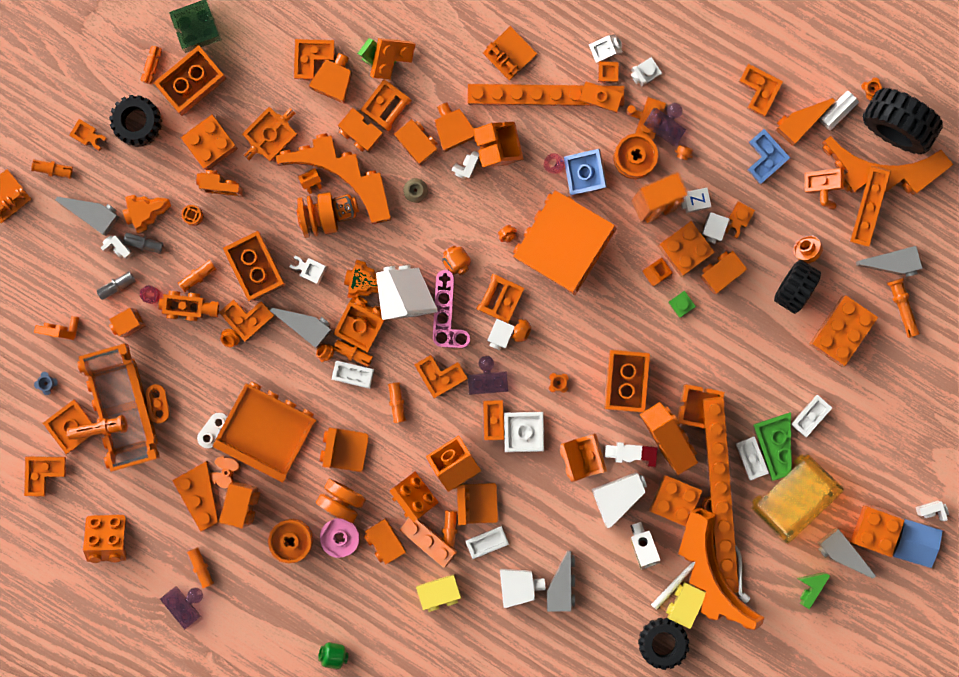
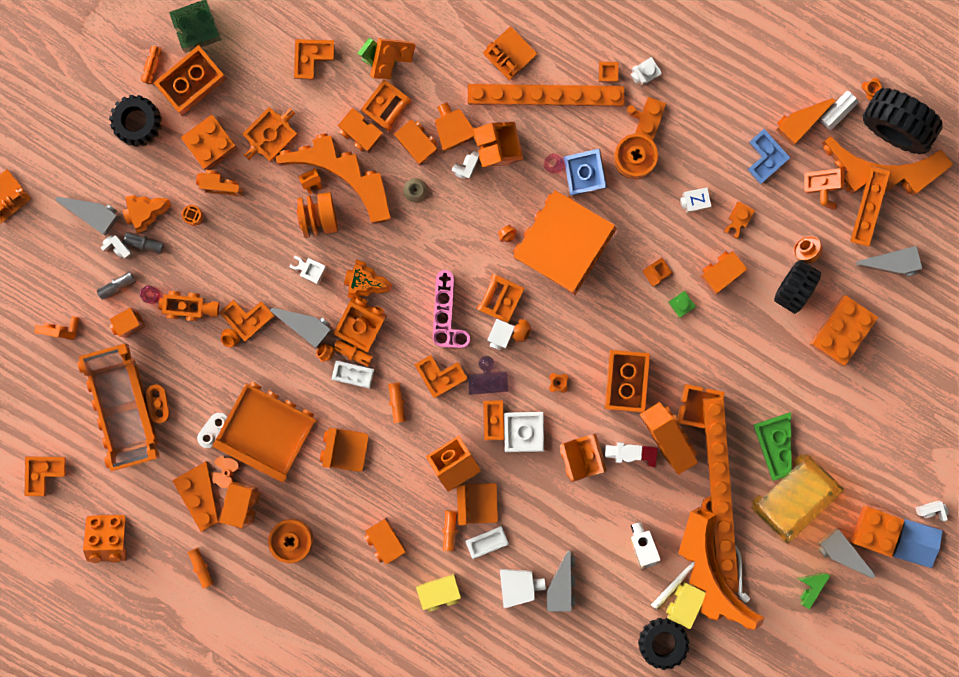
orange pin [31,159,73,179] -> none
sand blue plate [34,372,58,395] -> none
orange plate [43,399,94,454] -> none
orange pin [67,415,128,440] -> none
orange plate [69,119,108,151] -> none
clear purple plate [160,586,203,630] -> none
orange pin [177,260,217,292] -> none
orange brick [223,231,286,302] -> none
orange torso [309,53,352,104] -> none
orange wheel [316,478,366,523] -> none
green head [318,642,349,670] -> none
bright pink plate [320,518,359,558] -> none
orange head [332,194,359,222] -> none
white slope [376,265,437,320] -> none
orange plate [390,471,439,522] -> none
orange plate [400,518,457,568] -> none
orange head [442,245,471,276] -> none
orange plate [579,81,623,113] -> none
white bracket [589,35,623,63] -> none
white slope [591,473,647,528] -> none
orange brick [632,172,688,223] -> none
plate [644,103,686,146] -> none
orange brick [649,475,702,527] -> none
orange brick [658,221,714,277] -> none
orange plate [675,145,693,160] -> none
white brick [702,212,729,244] -> none
white plate [735,436,769,480] -> none
orange plate [739,64,783,117] -> none
white plate [791,395,832,437] -> none
orange pin [887,277,920,338] -> none

